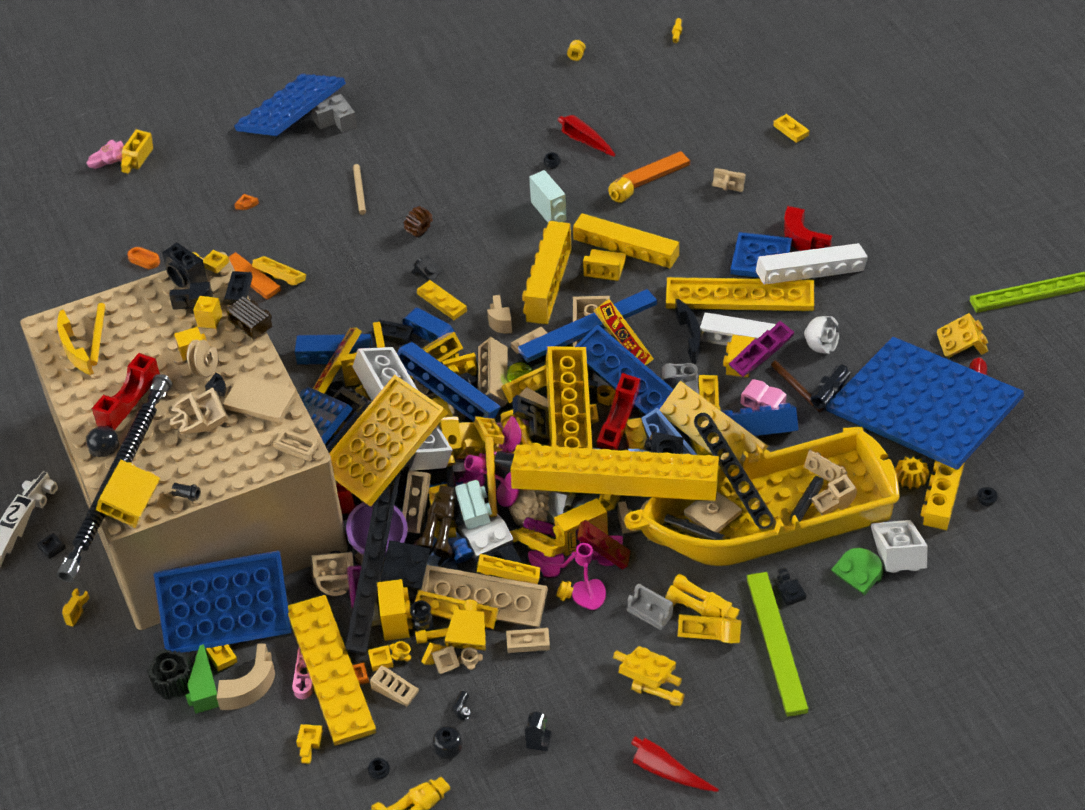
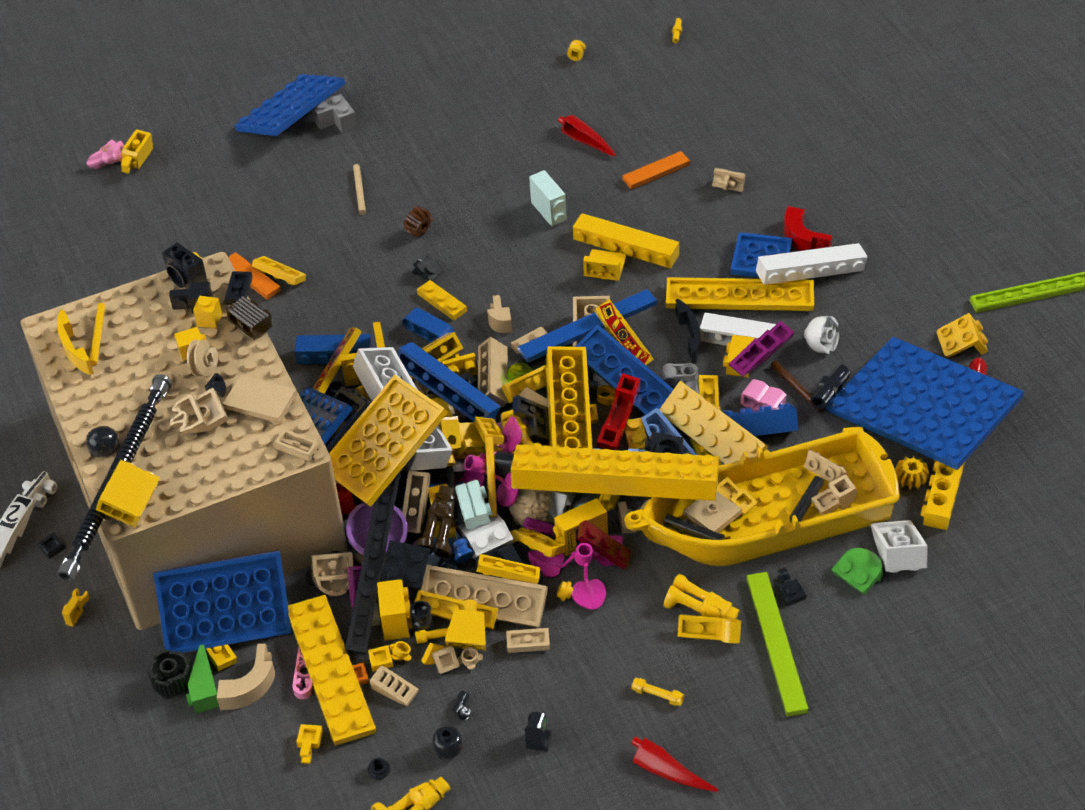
red arch [91,353,160,430] -> none
orange tile [127,247,160,269] -> none
black pin [171,482,201,501] -> none
yellow plate [203,250,229,274] -> none
orange tile [234,194,259,210] -> none
black plate [372,319,414,344] -> none
yellow brick [522,221,571,325] -> none
black plate [544,152,561,168] -> none
yellow head [608,177,634,203] -> none
yellow plate [613,646,682,689] -> none
light grey hinge [627,583,673,630] -> none
black beam [694,413,777,532] -> none
yellow plate [774,114,809,143] -> none
black plate [977,487,998,506] -> none

